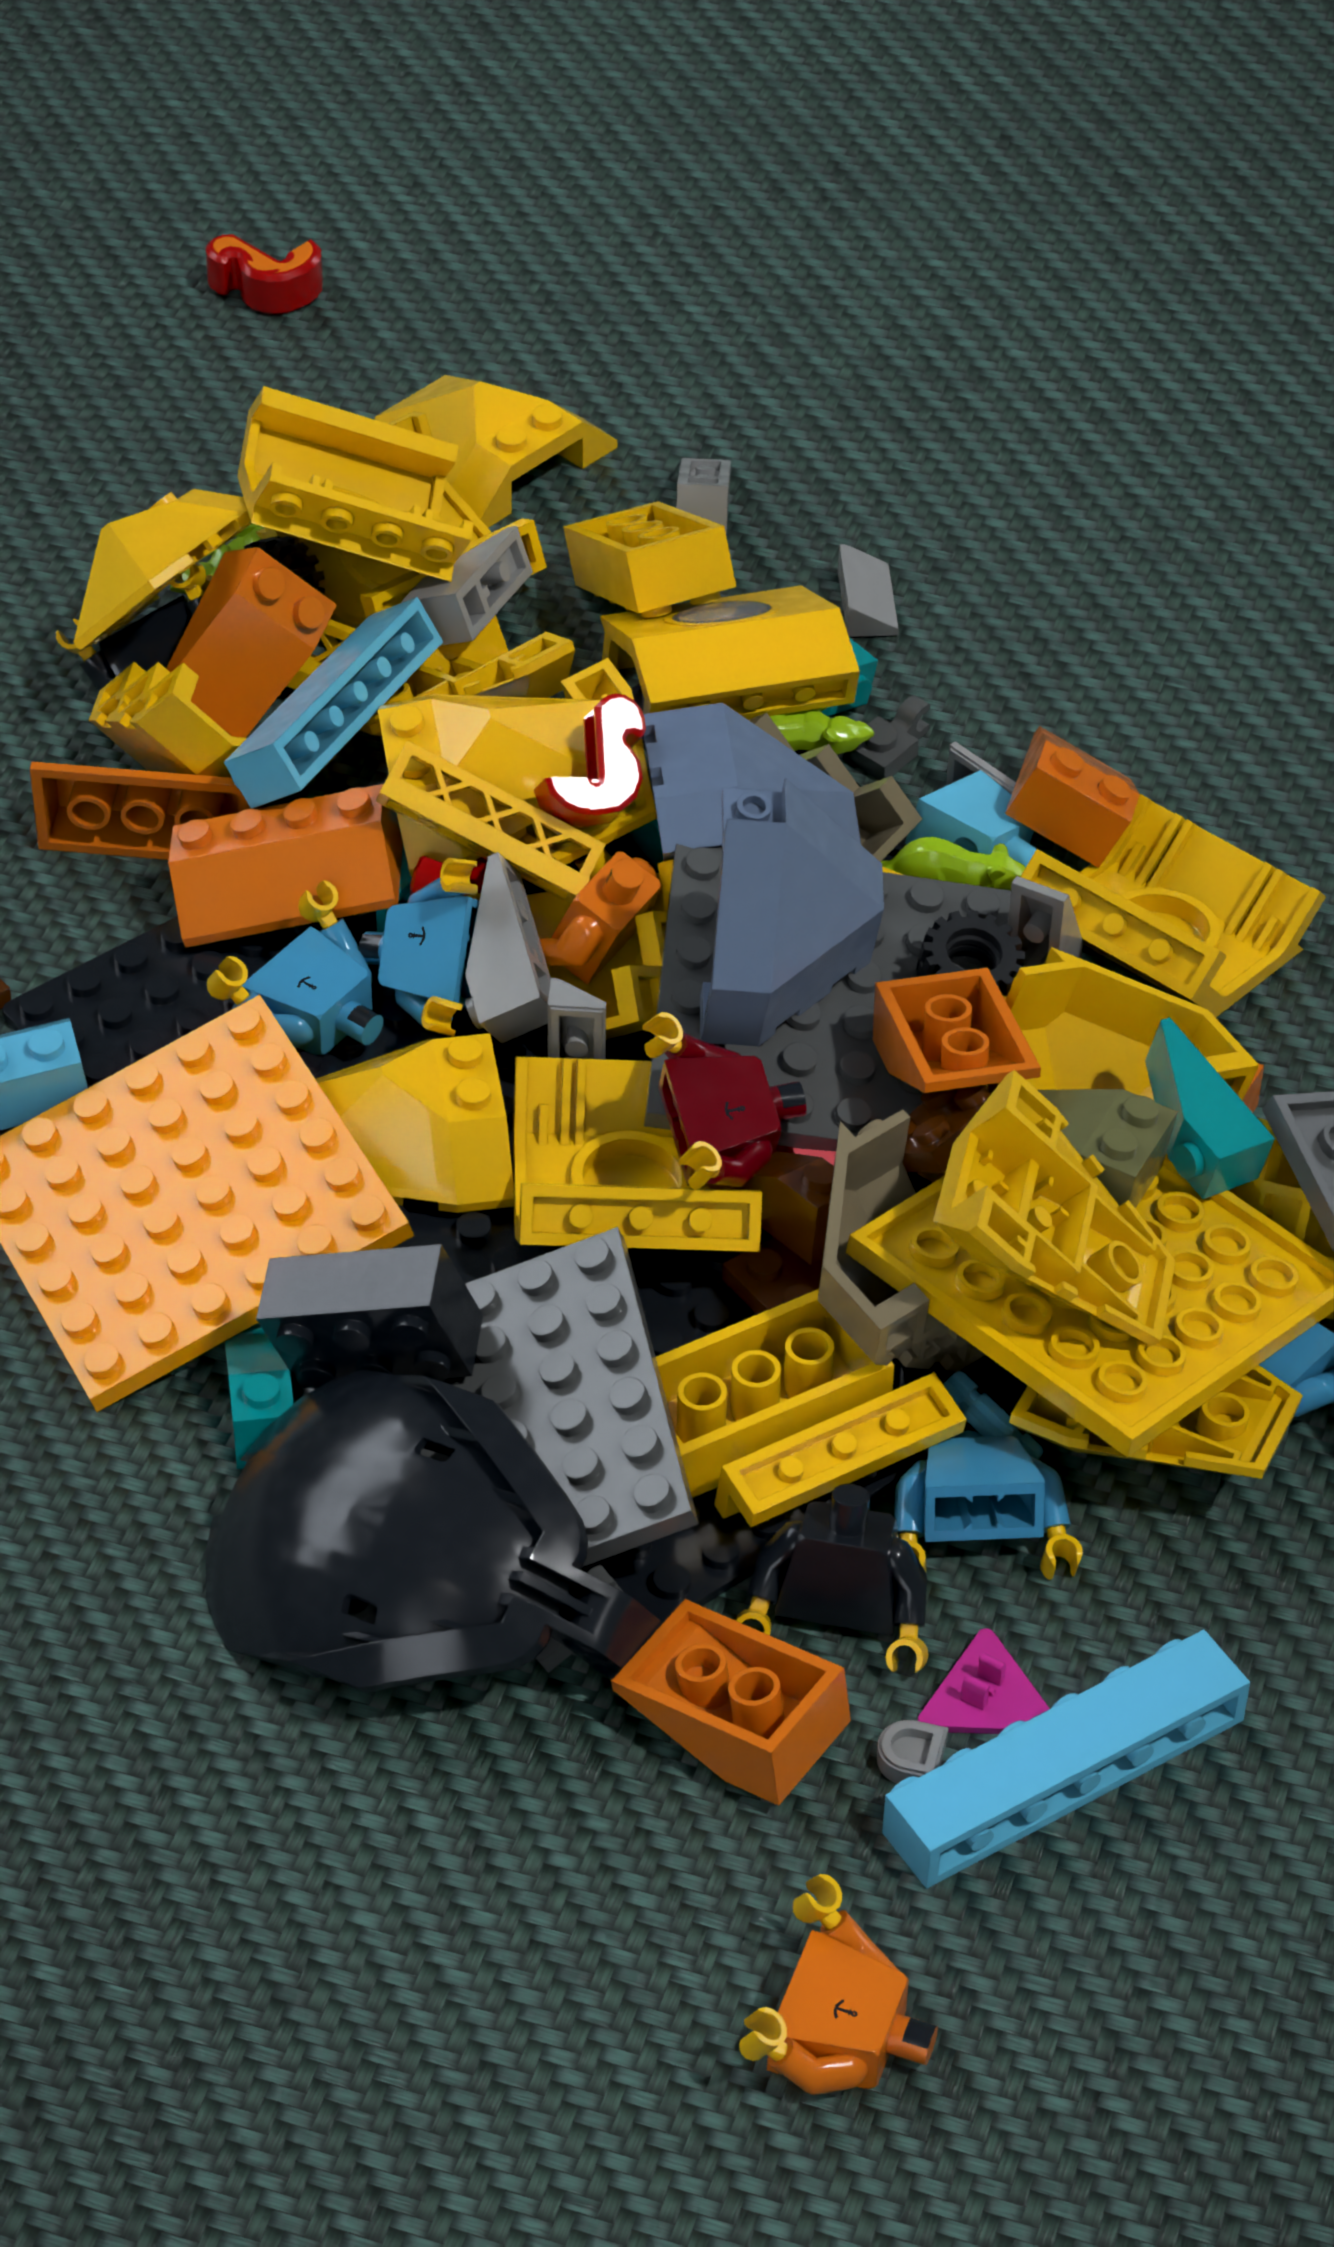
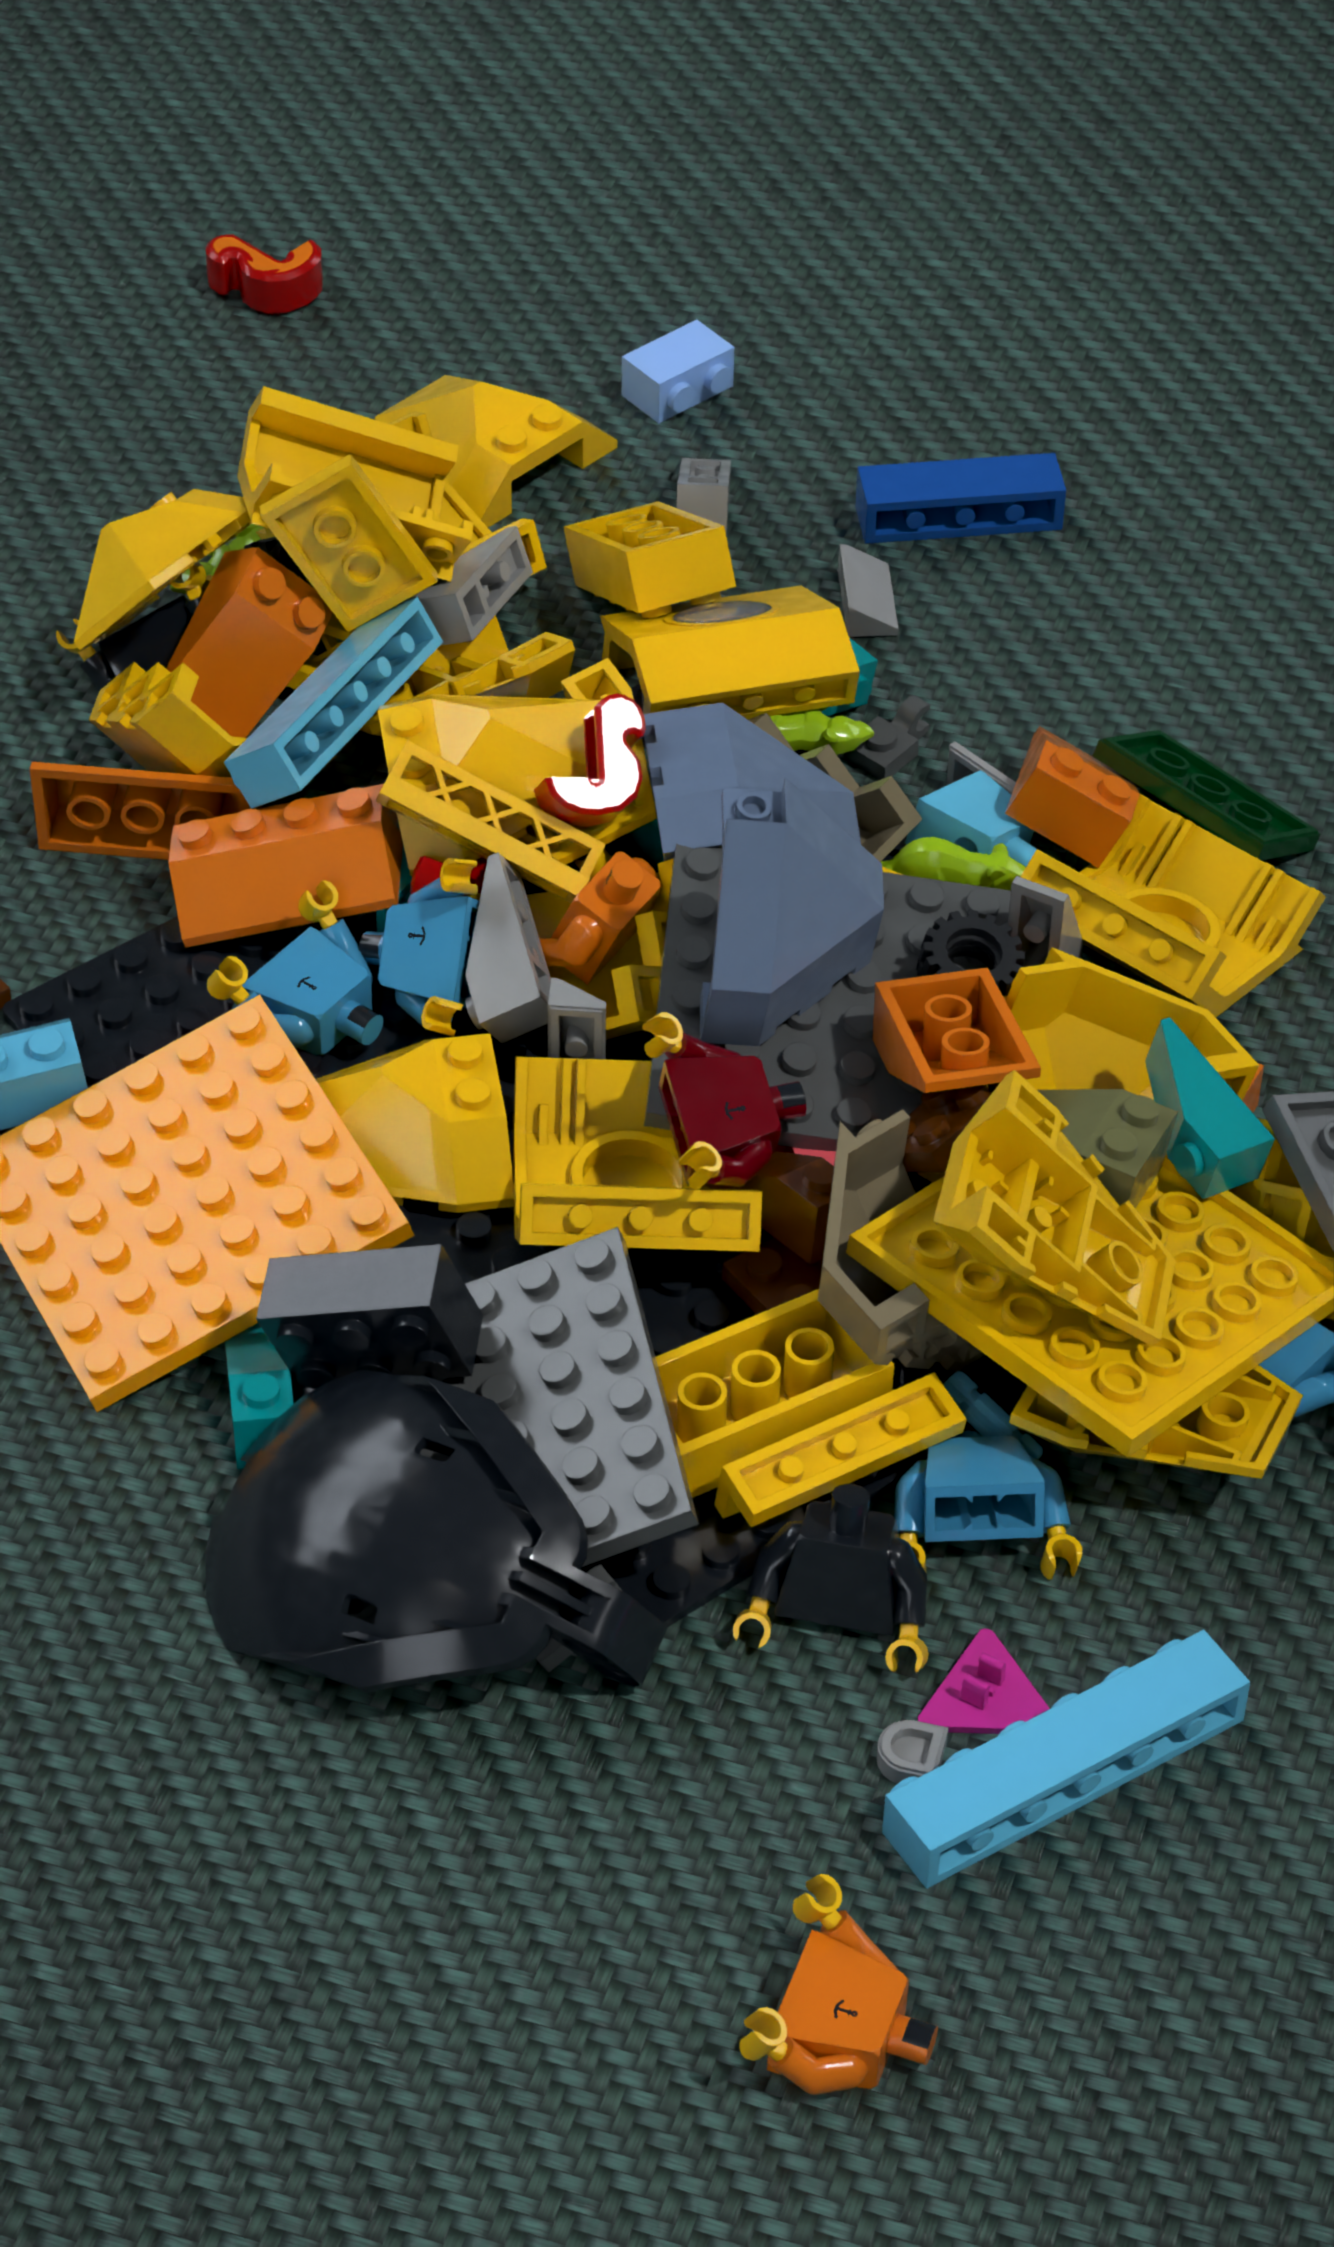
orange slope [611,1599,851,1806] -> none
none -> yellow plate [260,454,438,632]
none -> light blue brick [621,319,734,424]
none -> blue brick [855,453,1066,544]
none -> dark green tile [1092,730,1321,861]

